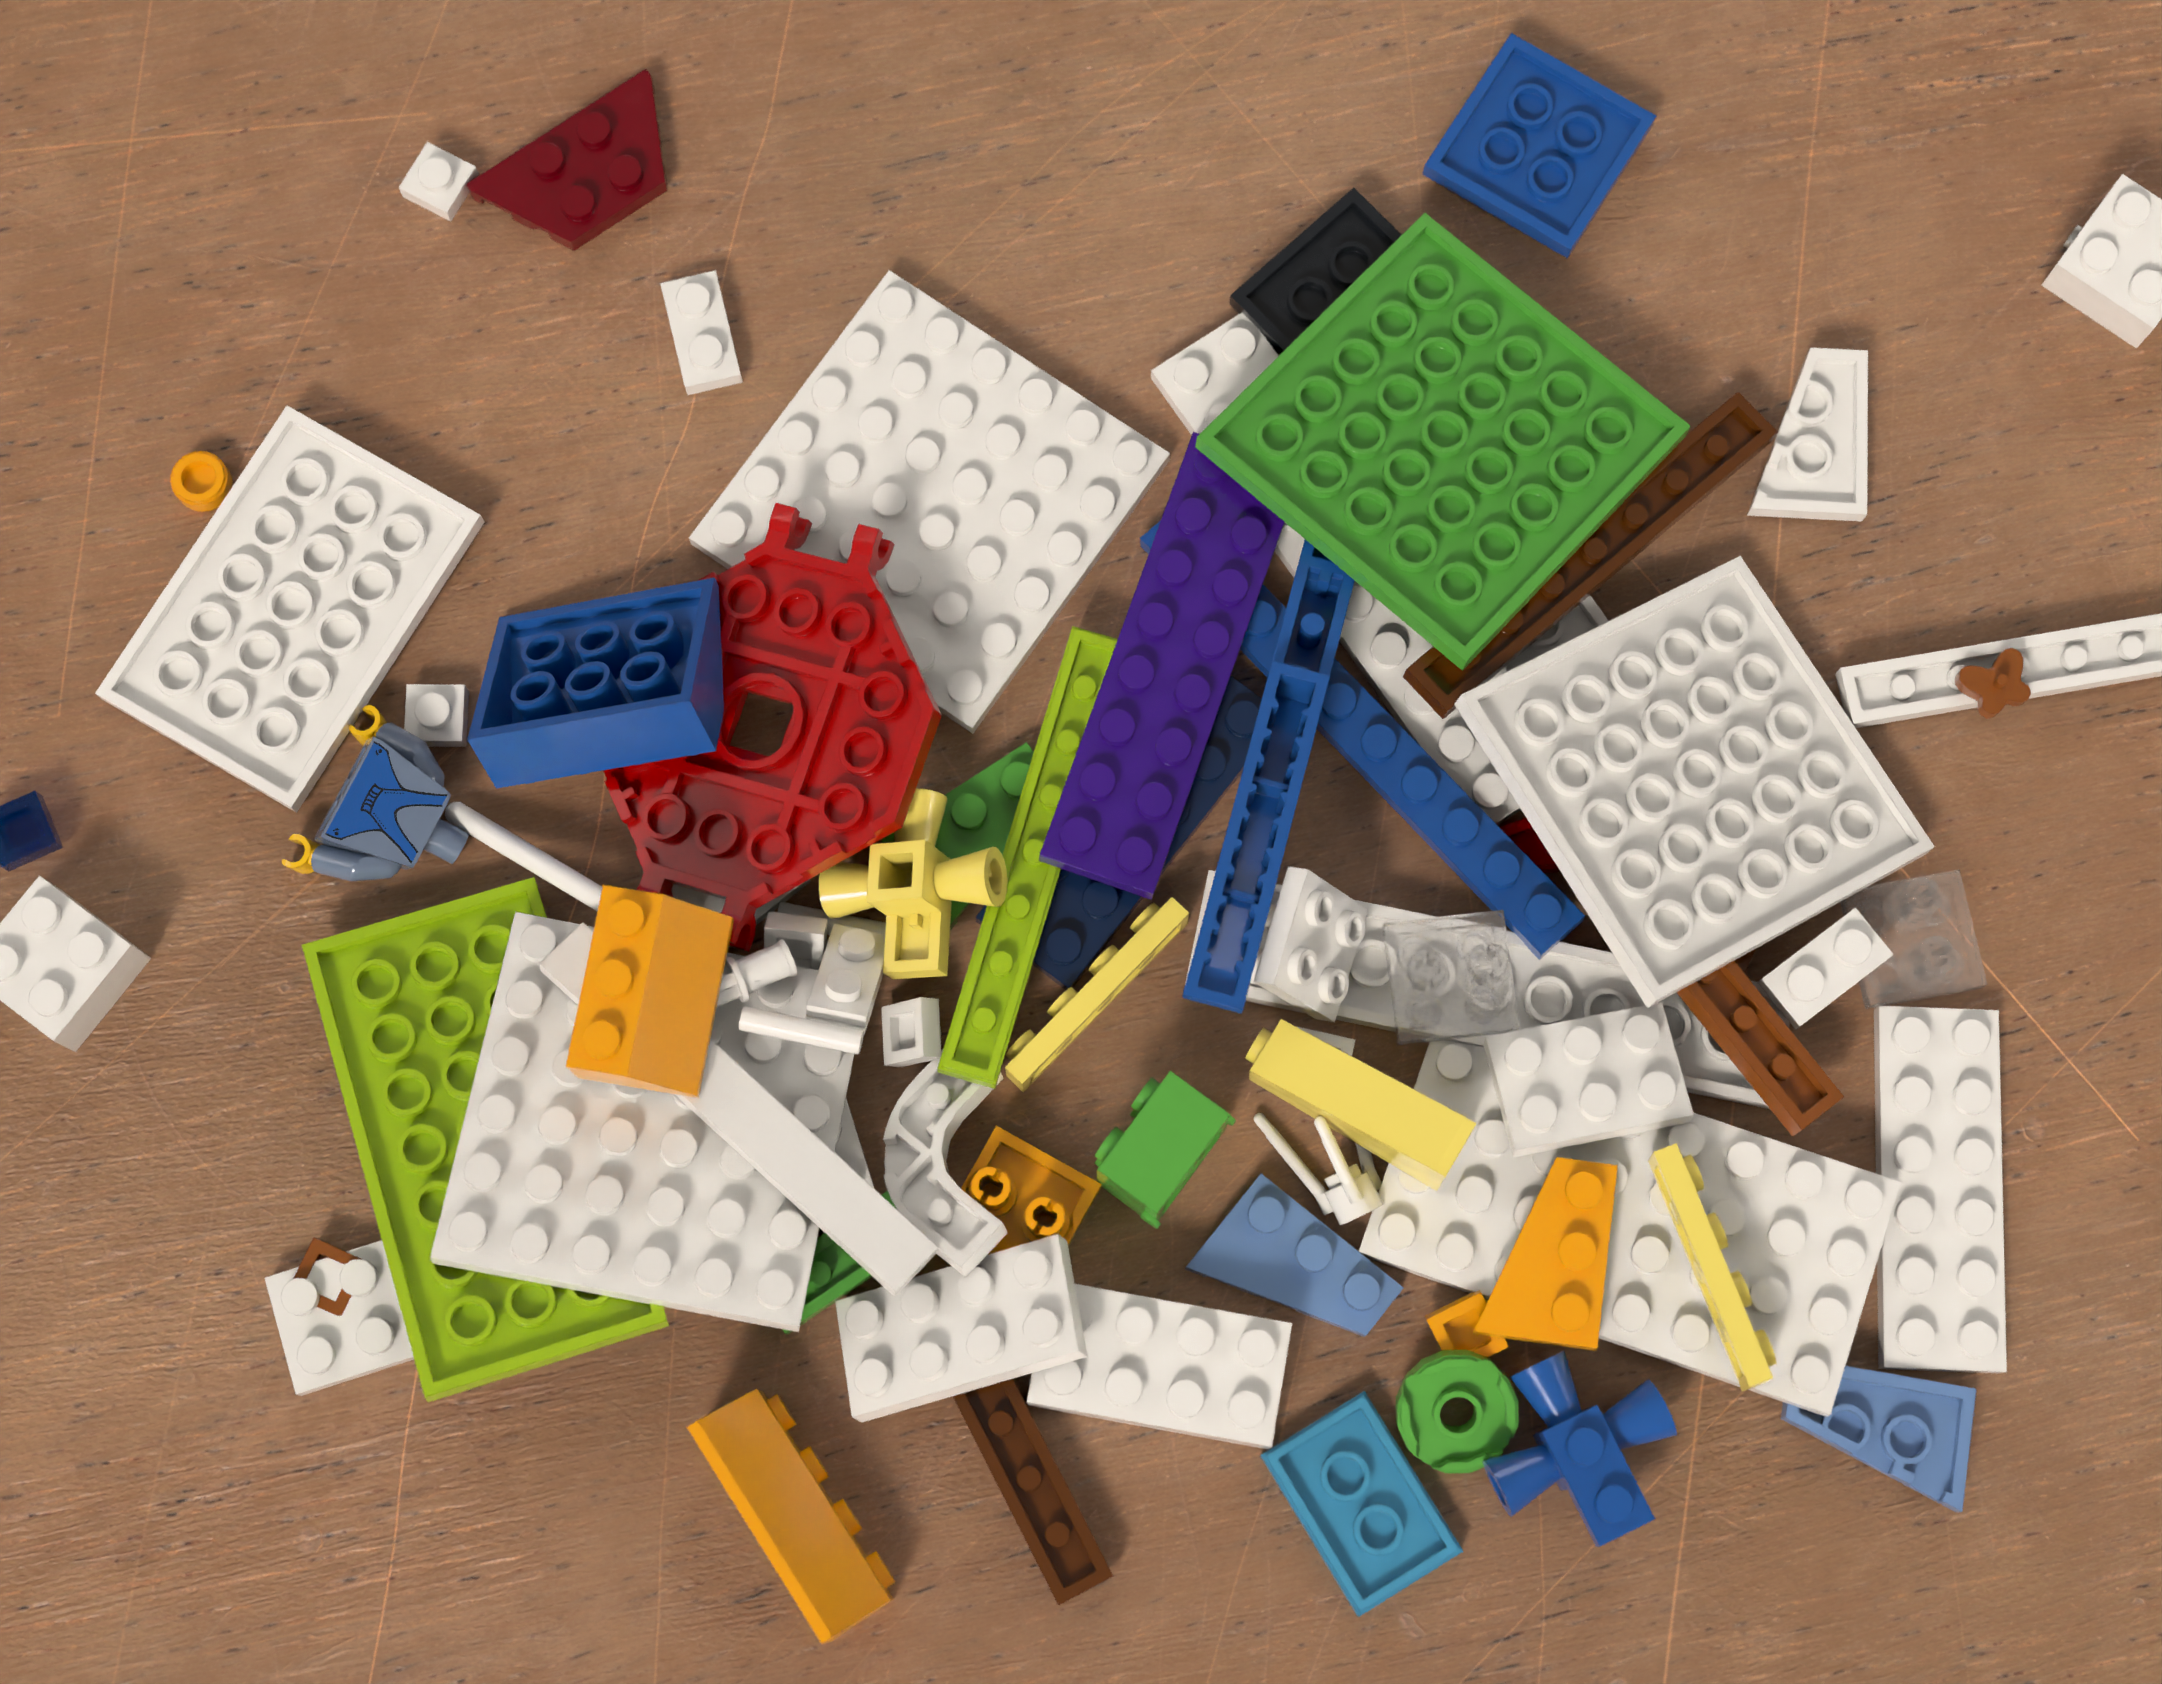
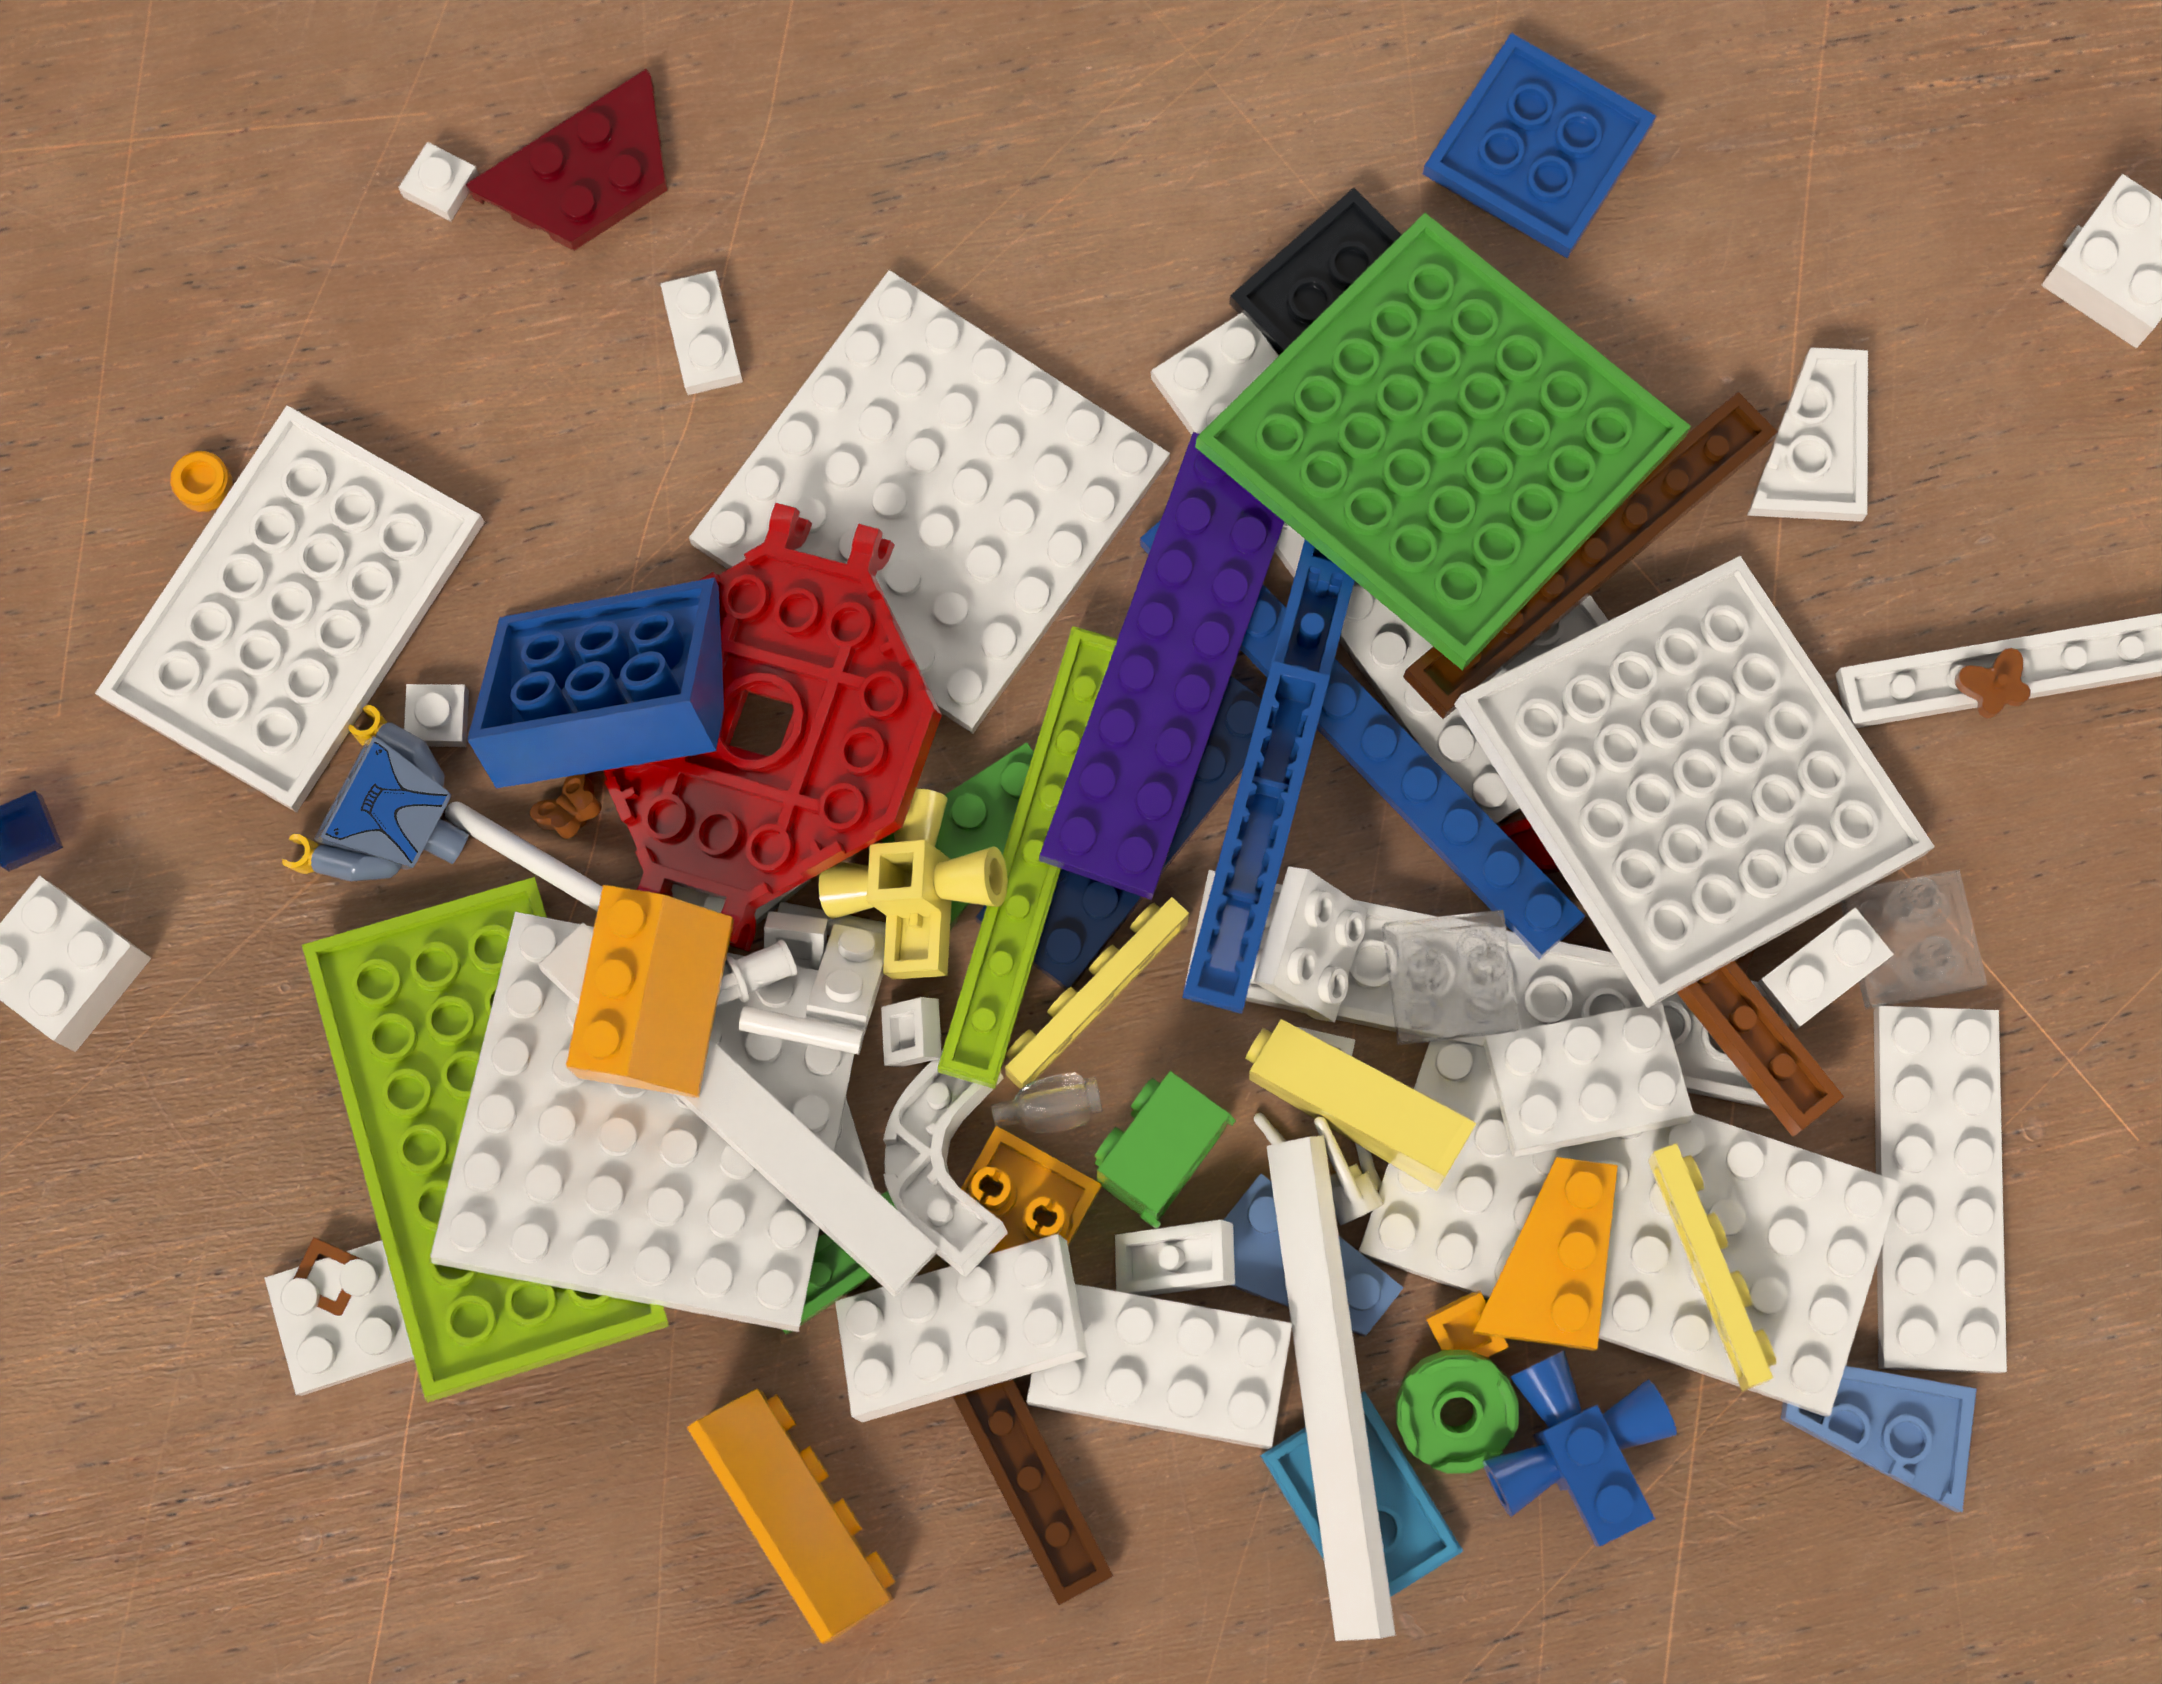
none -> dark orange piece [530,774,602,839]
none -> clear plant [991,1072,1103,1133]
none -> white plate [1115,1220,1235,1296]
none -> white tile [1267,1136,1395,1641]

